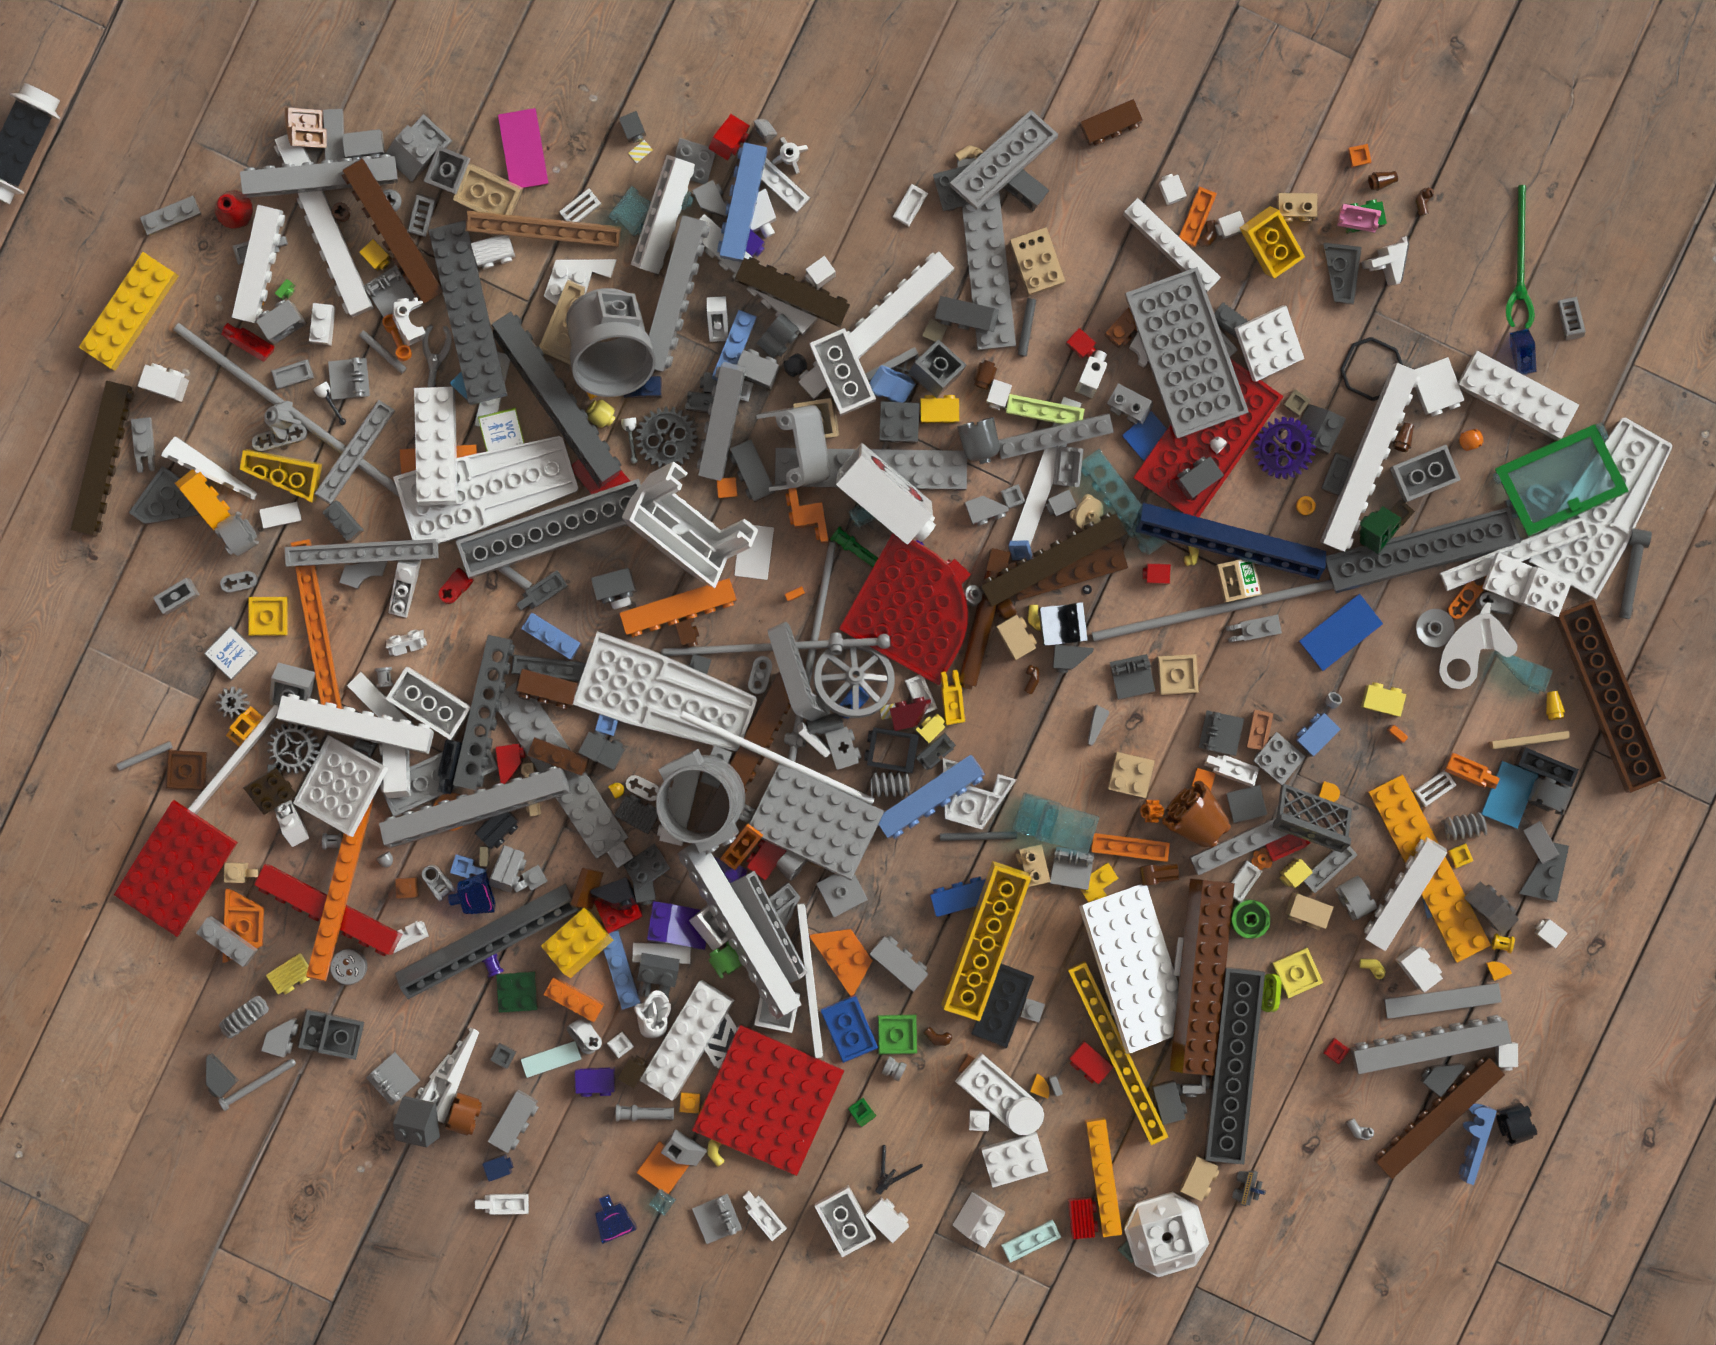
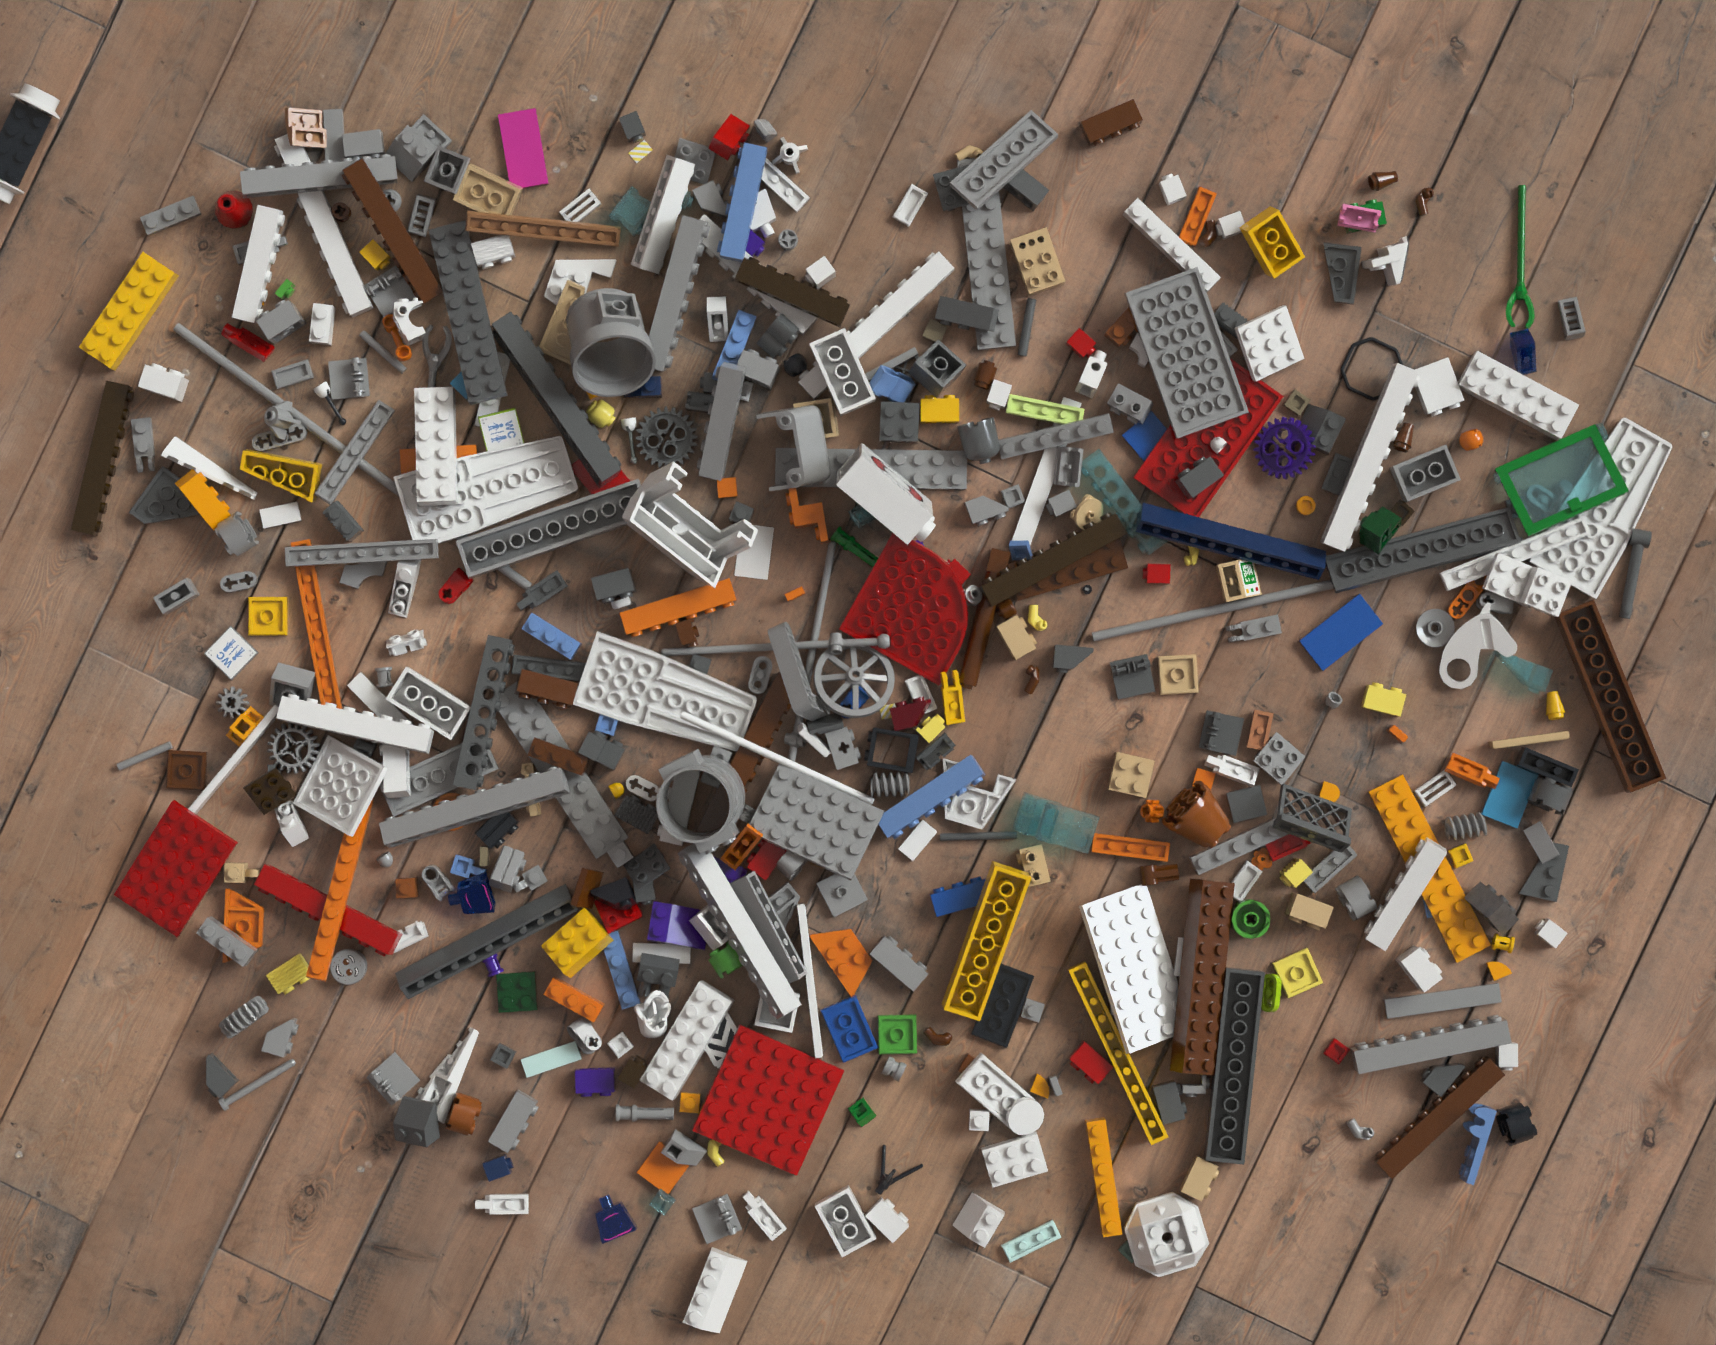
dark grey slope [297,1008,364,1060] -> none
light grey bush [322,833,343,850] -> none
black hinge [437,739,462,794] -> none
red slope [495,744,525,785] -> none
dark grey brick [729,440,775,502] -> none
bracket [1039,602,1087,646] -> none
light grey hinge [1050,847,1094,890] -> none
red brick [1068,1197,1098,1239] -> none
yellow plate [1080,862,1119,903] -> none
light grey slope [1087,705,1109,746] -> none
dark grey hips [1232,1170,1266,1206] -> none
tan brick [1277,193,1317,222] -> none
medium blue brick [1295,713,1341,756] -> none
orange plate [1348,144,1372,167] -> none
light yellow arm [1359,959,1385,979] -> none
none -> white slope [683,1247,747,1333]
none -> dark grey brick [729,501,754,524]
none -> light grey wheel [779,229,798,250]
none -> white tile [898,819,937,861]

